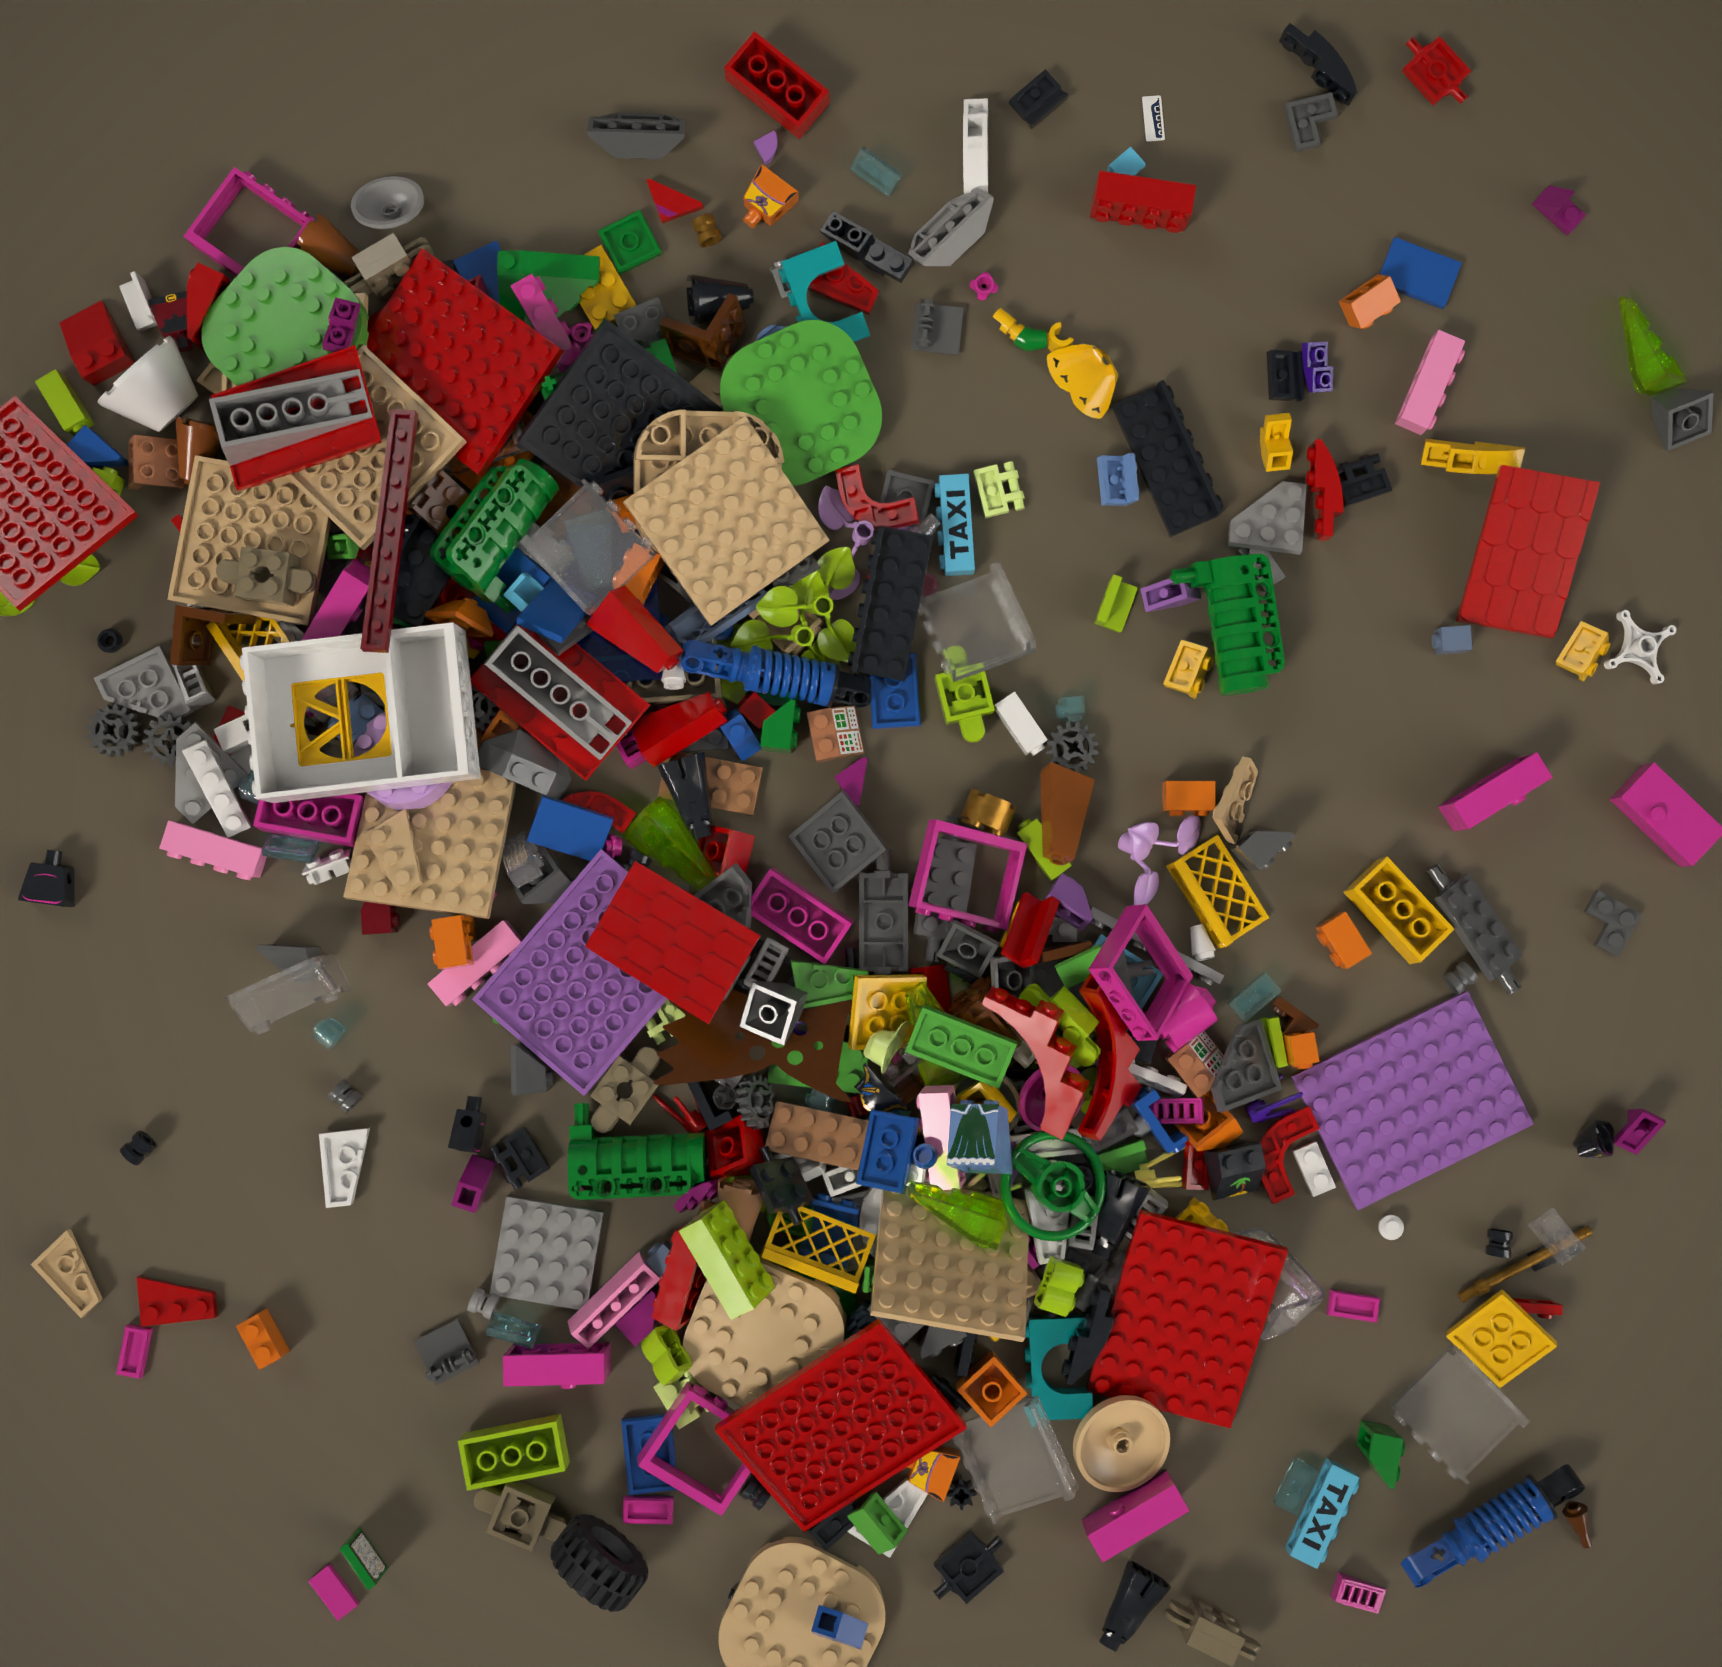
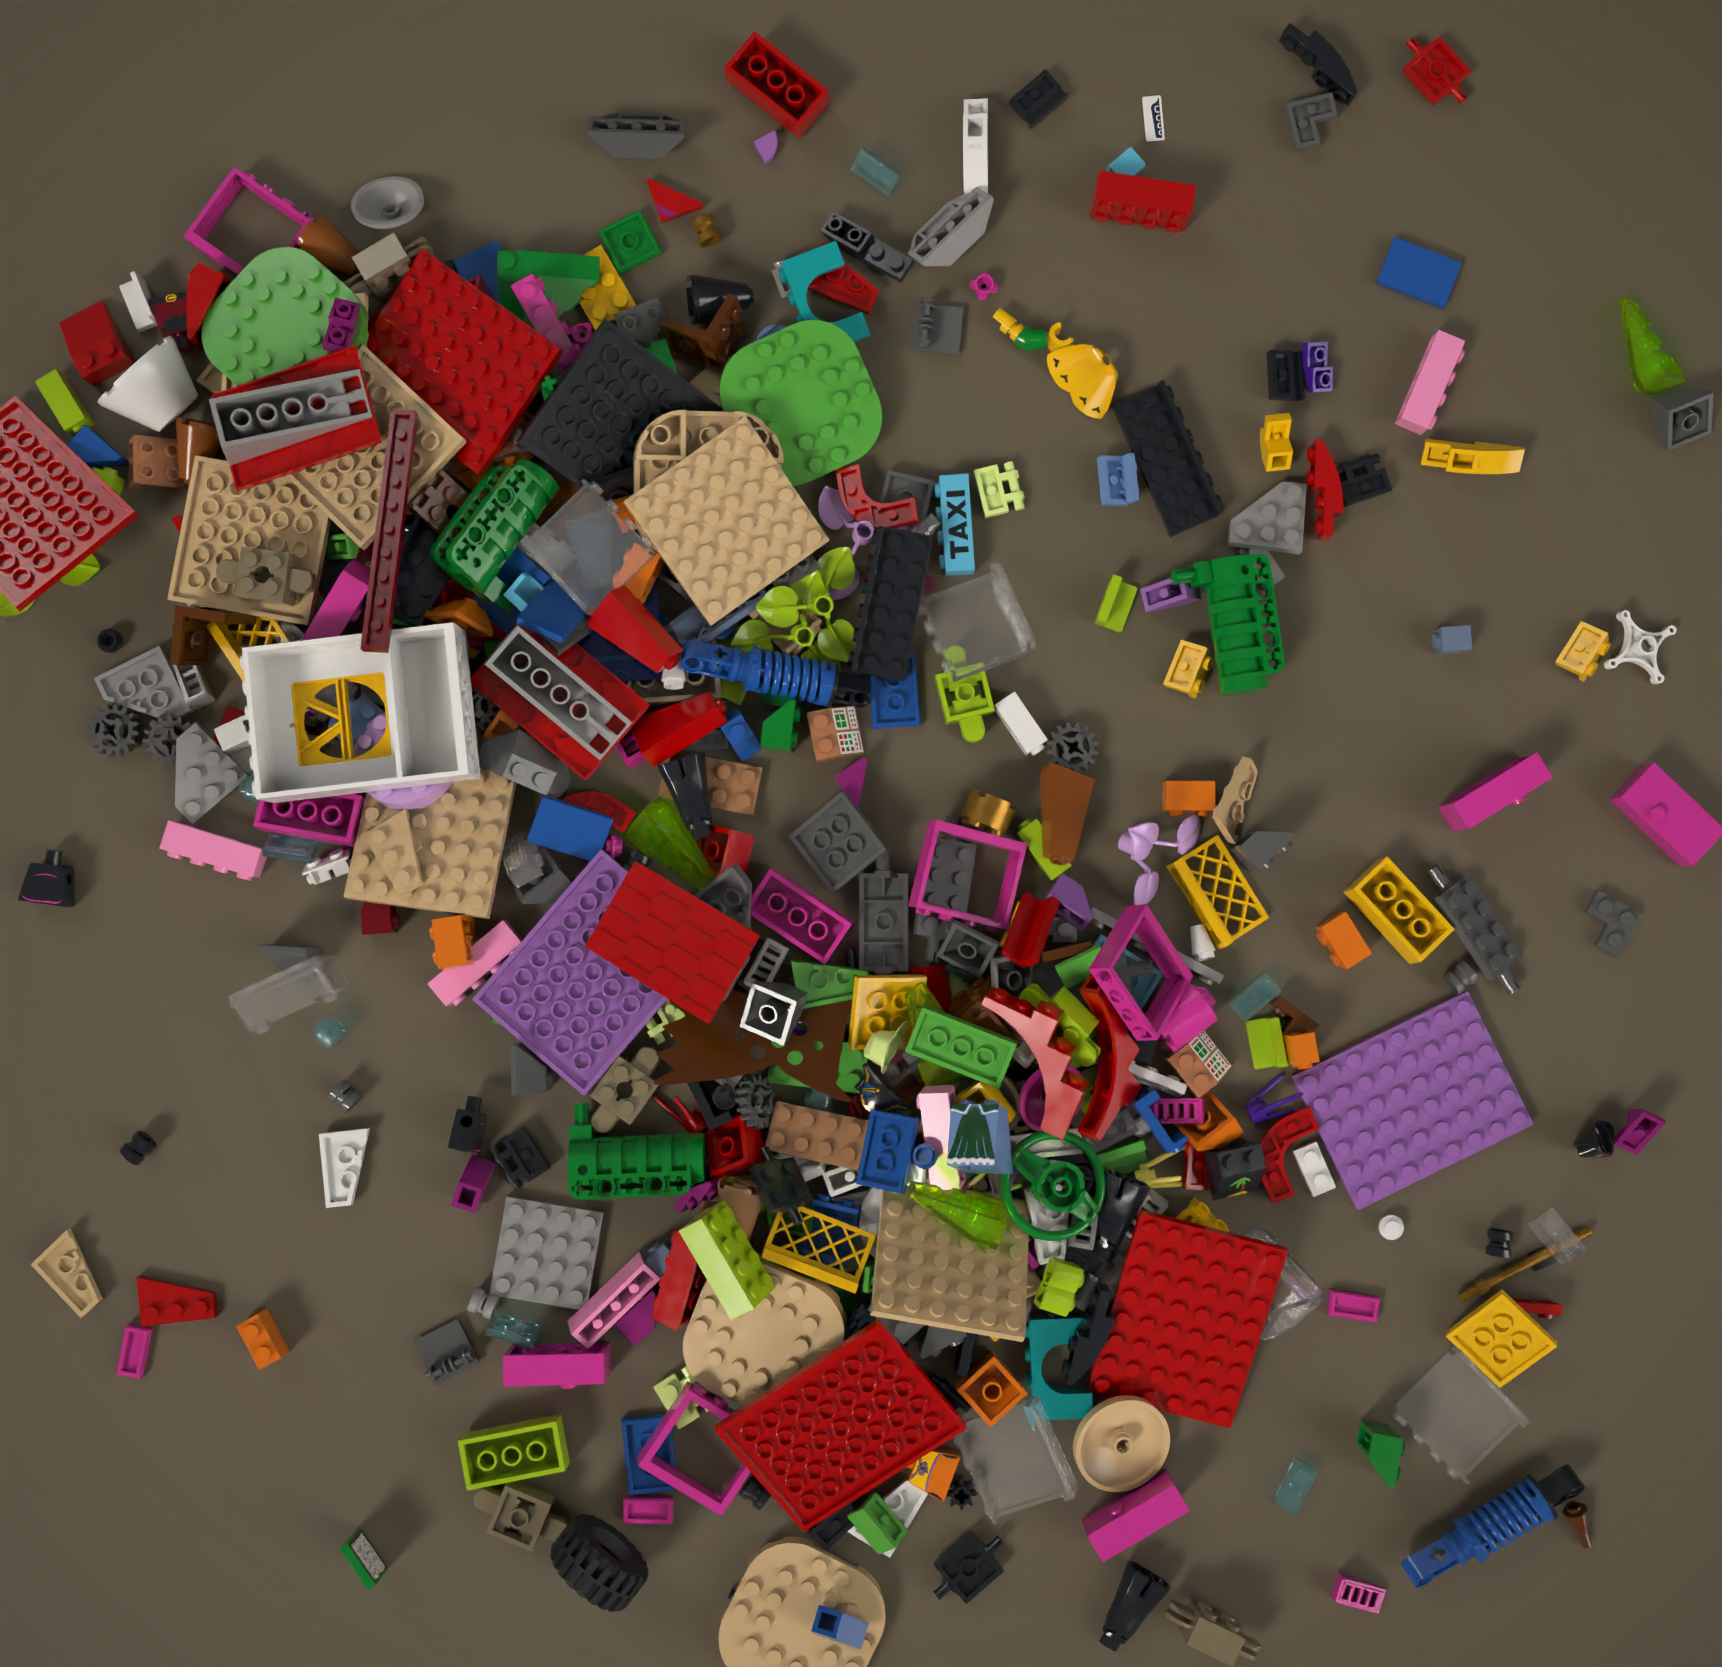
white plate [182,739,251,838] -> none
dark pink tile [308,1563,360,1621] -> none
lime brick [641,1325,692,1386] -> none
red brick [738,692,776,732] -> none
orange torso [743,164,799,229] -> none
clear light blue plate [1055,695,1087,723] -> none
dark grey plate [1211,1019,1282,1112] -> none
medium azure brick [1285,1457,1360,1569] -> none
orange brick [1338,274,1401,329] -> none
red piece [1456,465,1600,639] -> none
magenta slope [1532,185,1586,236] -> none

